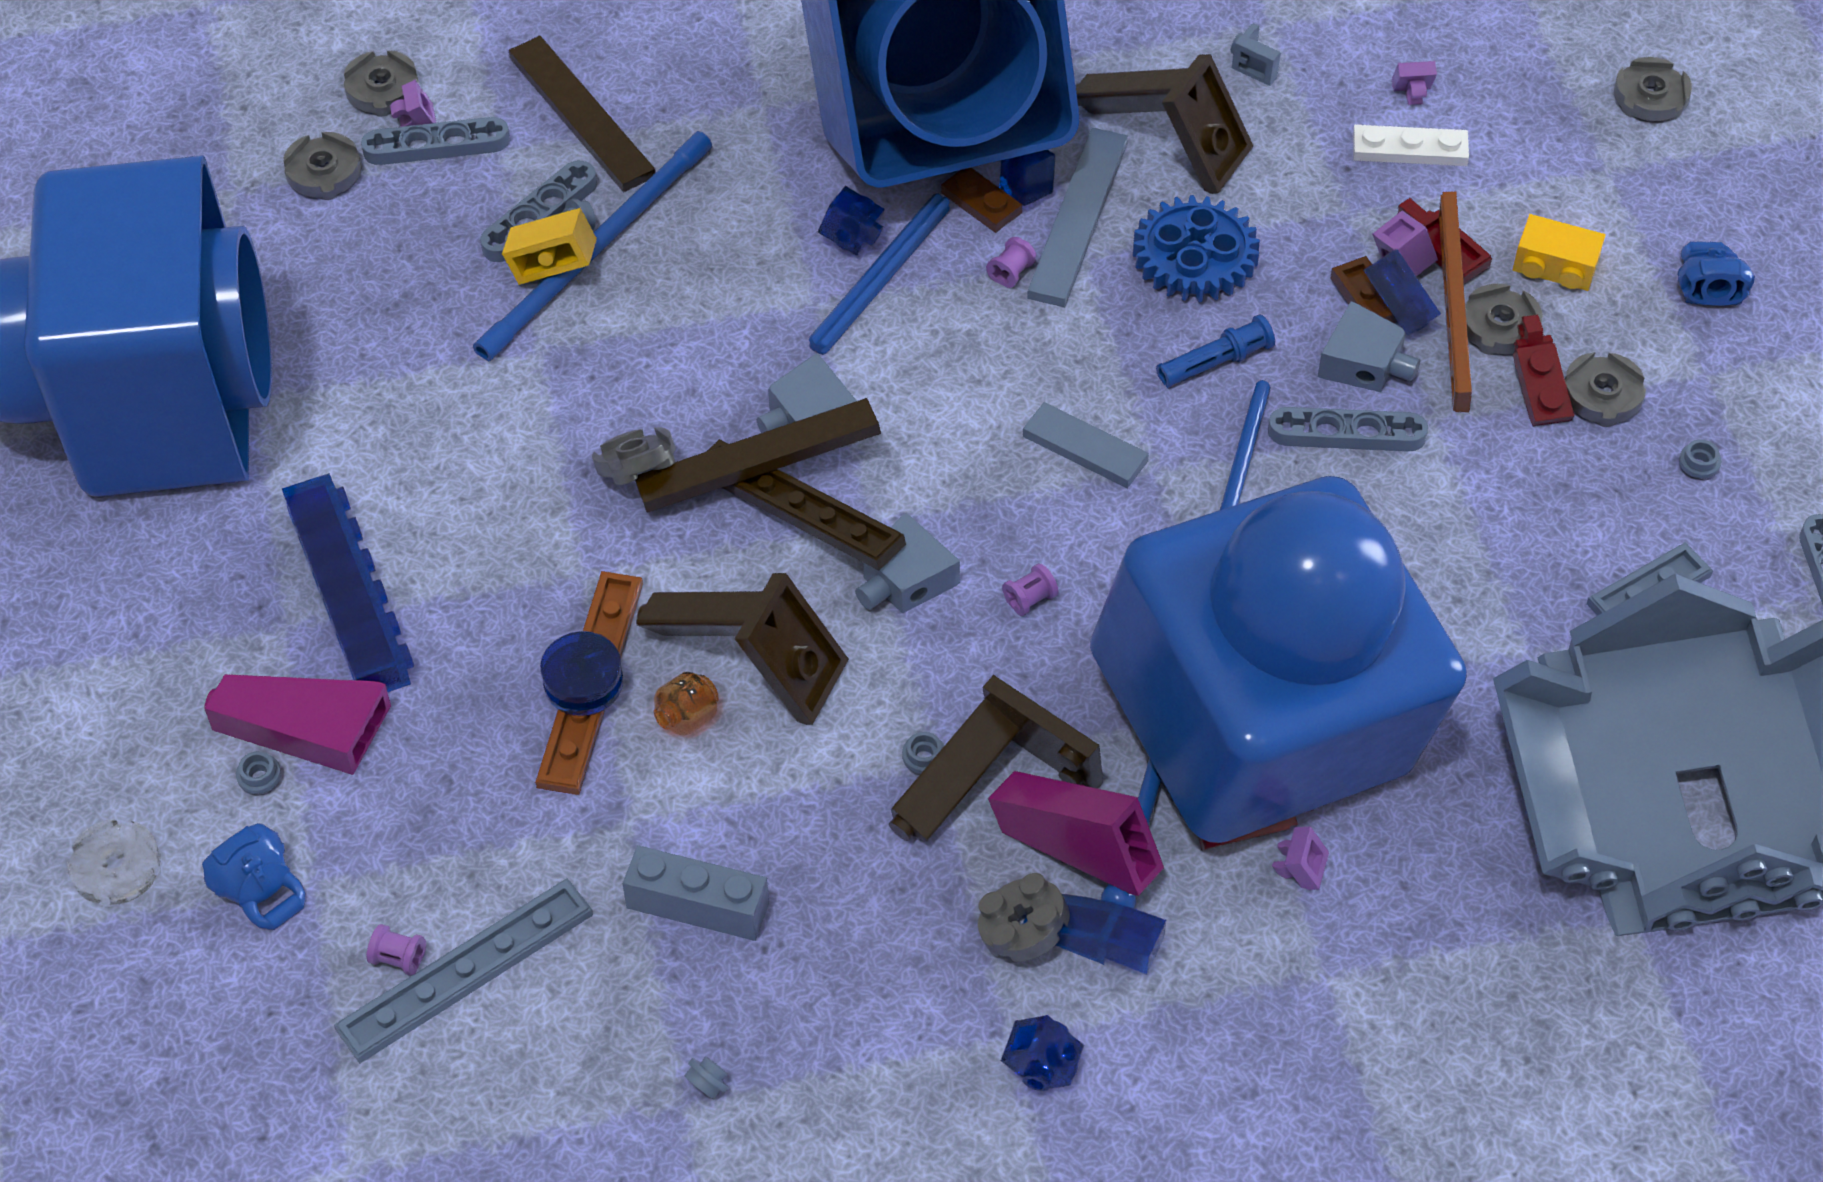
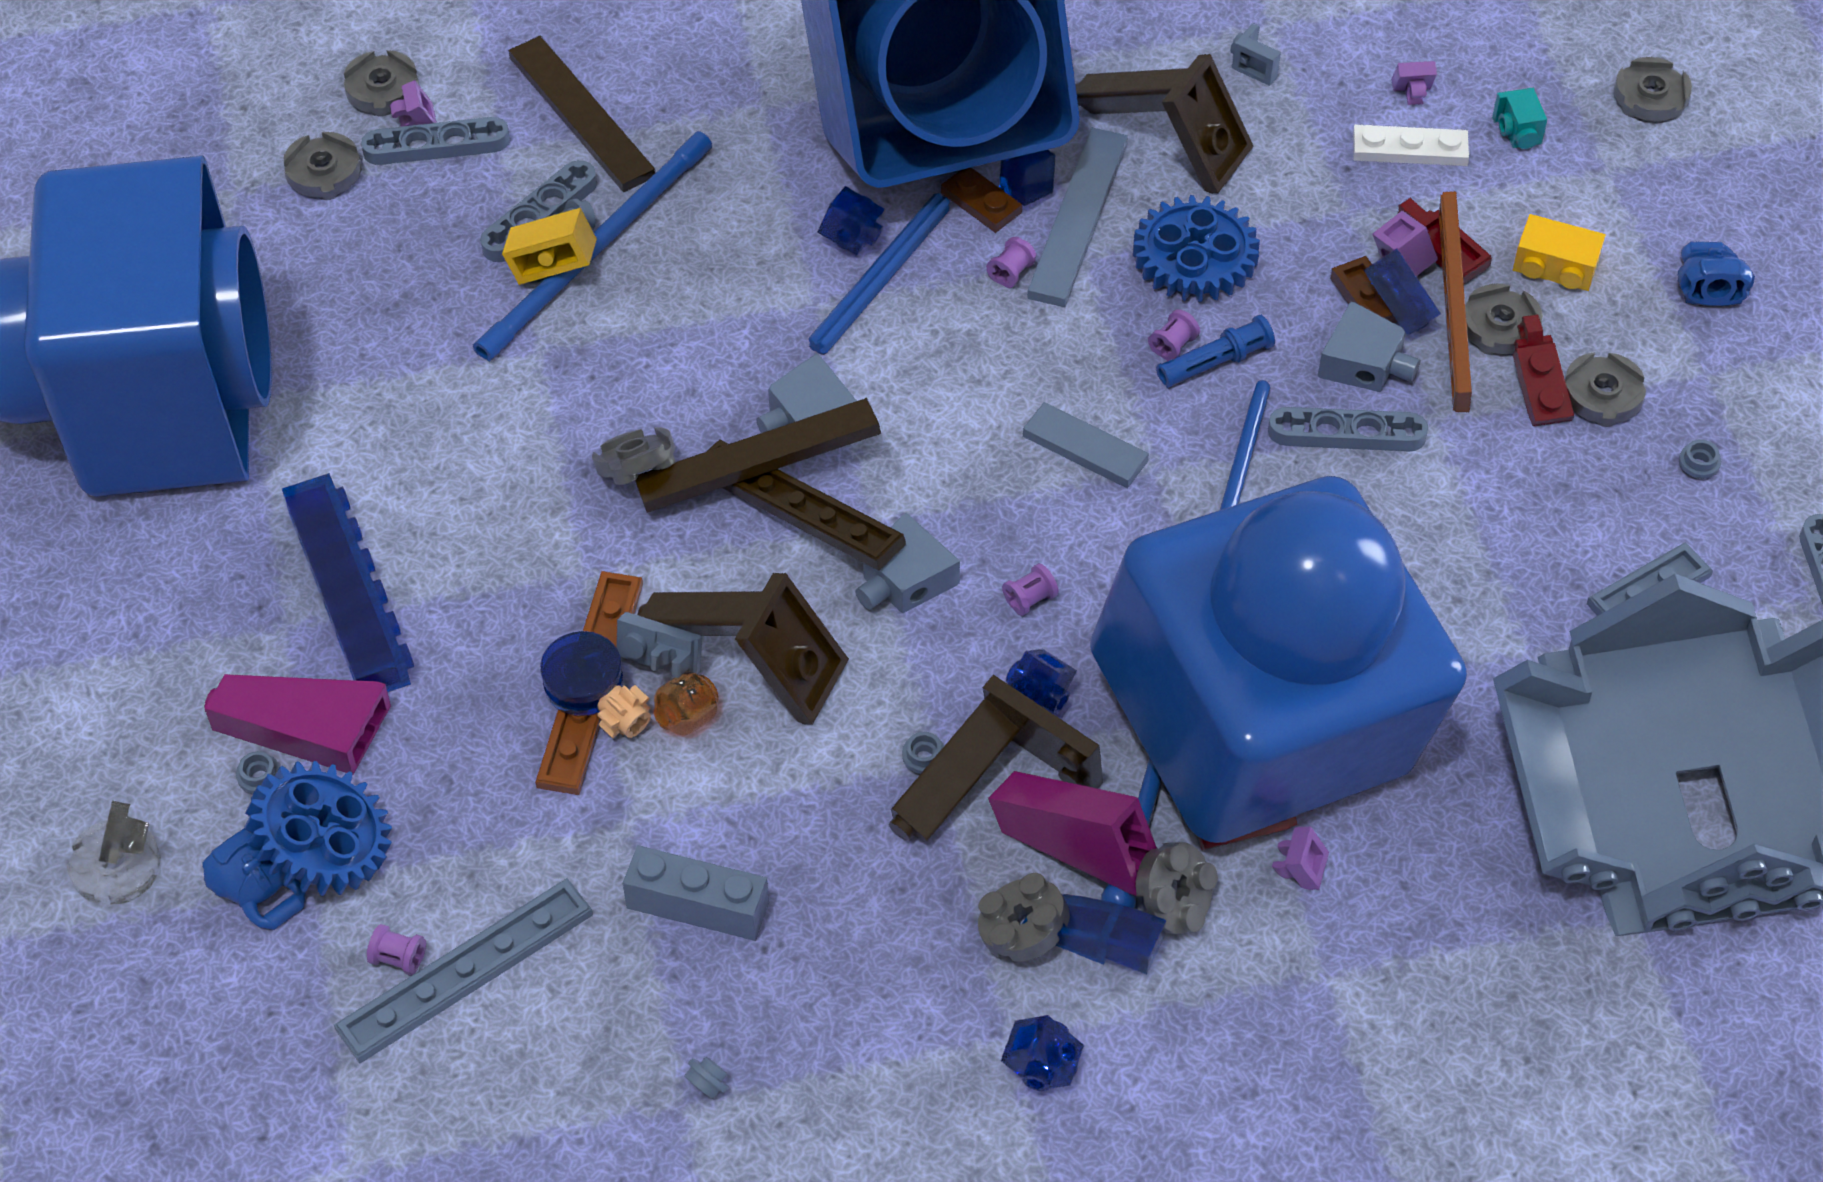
none -> clear smoke tile [99,801,149,864]
none -> blue gear [244,761,392,896]
none -> light nougat gear [597,685,651,738]
none -> sand blue plate [616,612,702,678]
none -> clear blue brick [1006,649,1077,714]
none -> flat silver plate [1136,842,1218,934]
none -> medium lavender bush [1148,309,1200,361]
none -> teal brick [1492,87,1548,149]

